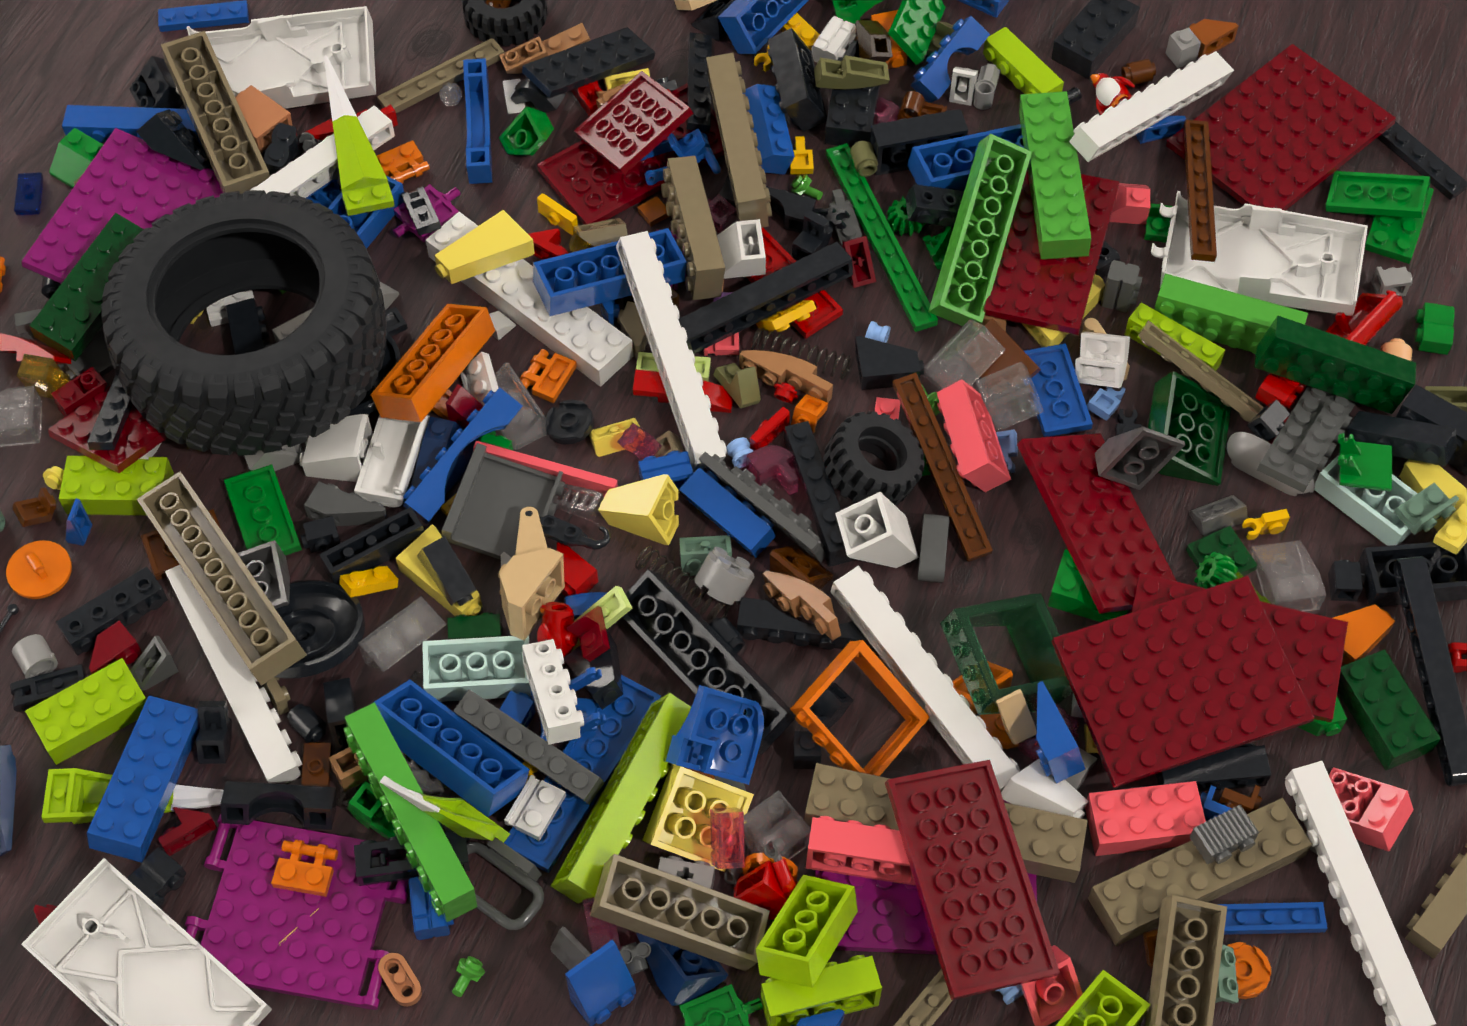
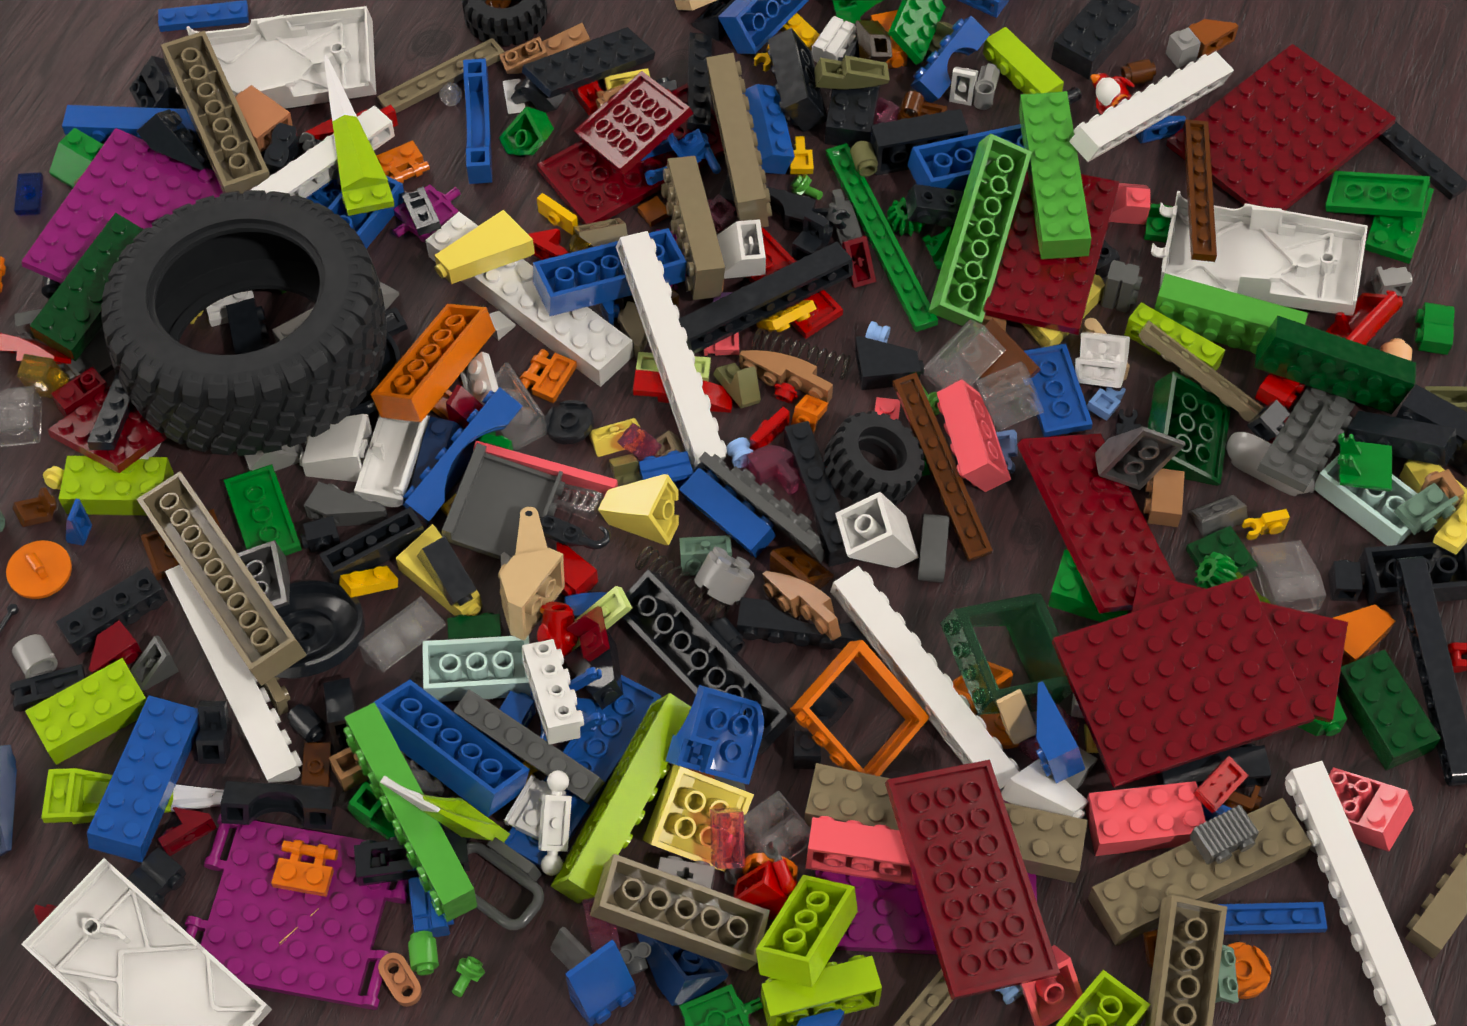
none -> bright green brick [408,931,439,975]
none -> white plate [538,770,572,876]
none -> olive slope [609,453,641,487]
none -> medium nougat brick [1144,469,1184,527]
none -> plate [1193,756,1249,813]
none -> medium nougat bracket [1420,469,1465,507]

